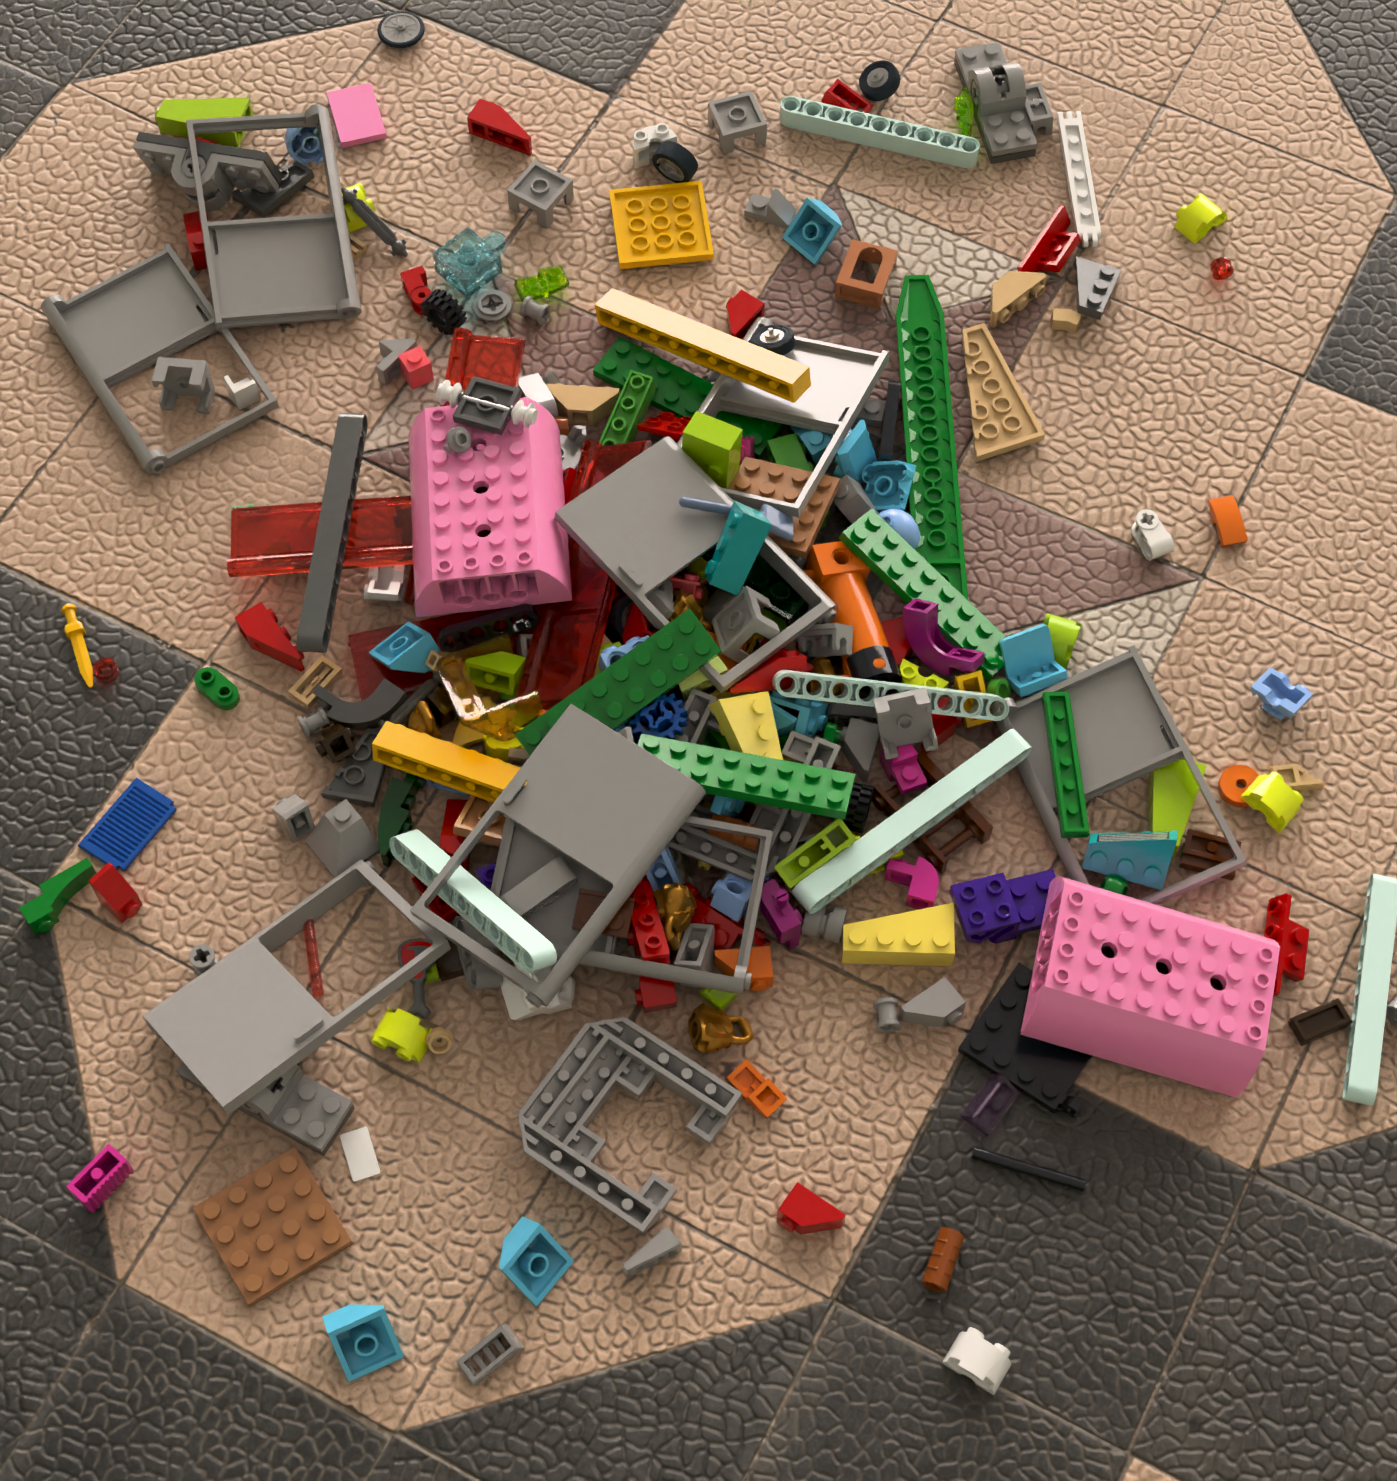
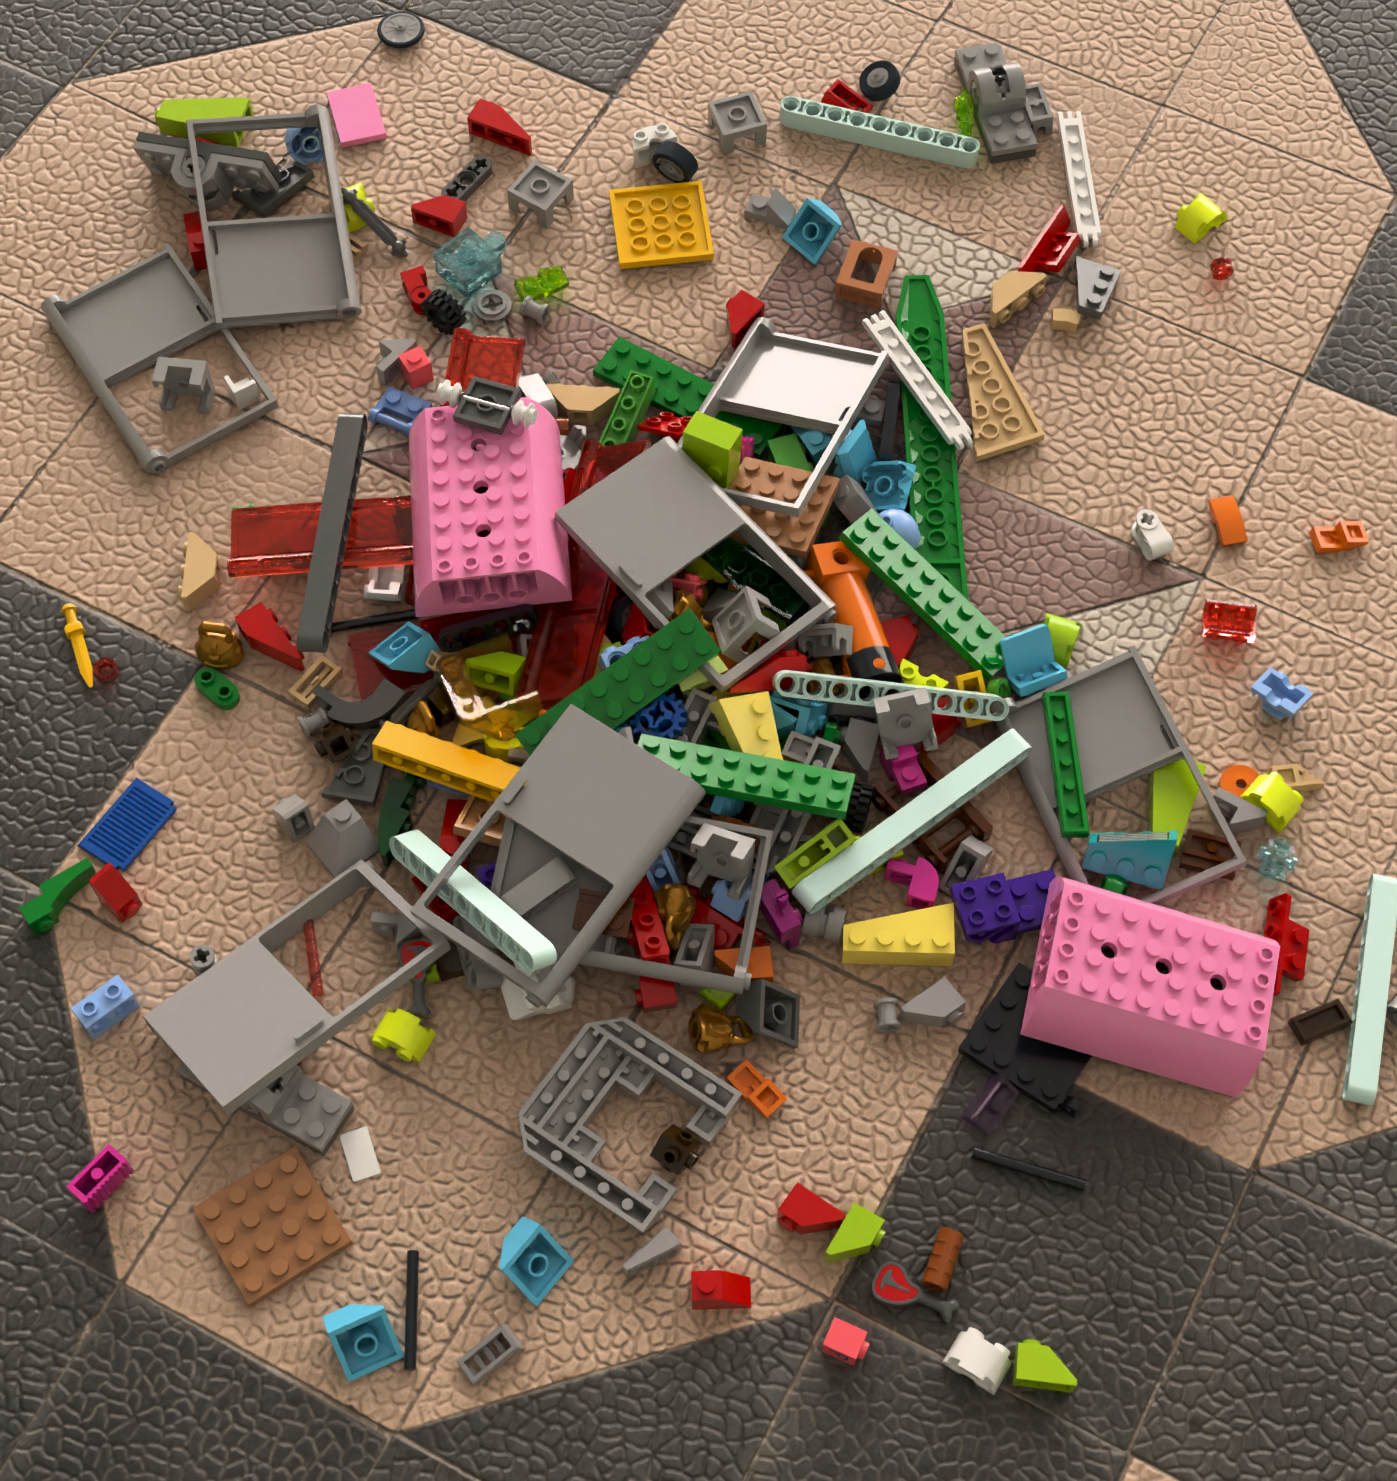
tan plate [425,1027,453,1054] -> none
light grey plate [443,426,471,454] -> none
brick [595,288,811,403] -> none
sand blue piece [679,497,793,542] -> none
teal wedge [705,500,772,596] -> none
black wheel [751,325,795,356] -> none
magenta arch [903,598,985,676] -> none
none -> light blue brick [71,974,140,1040]
none -> tan slope [178,532,221,611]
none -> pearl gold piece [195,621,244,670]
none -> black bar [331,609,418,633]
none -> medium blue plate [368,386,433,437]
none -> light grey slope [371,912,424,951]
none -> black bar [404,1250,419,1371]
none -> red slope [411,195,467,238]
none -> dark grey beam [441,156,492,202]
none -> dark brown brick [650,1124,702,1175]
none -> light grey panel [687,823,755,901]
none -> red slope [691,1270,751,1310]
none -> dark grey slope [736,978,800,1049]
none -> coral brick [821,1317,870,1366]
none -> lime slope [824,1203,886,1263]
none -> white hinge [862,311,973,450]
none -> dark grey piece [871,1261,960,1323]
none -> light grey slope [938,835,994,895]
none -> lime slope [1013,1339,1077,1393]
none -> clear red bracket [1201,599,1257,643]
none -> light grey slope [1213,787,1267,834]
none -> clear light blue brick [1256,838,1298,881]
none -> orange slope [1309,521,1369,554]

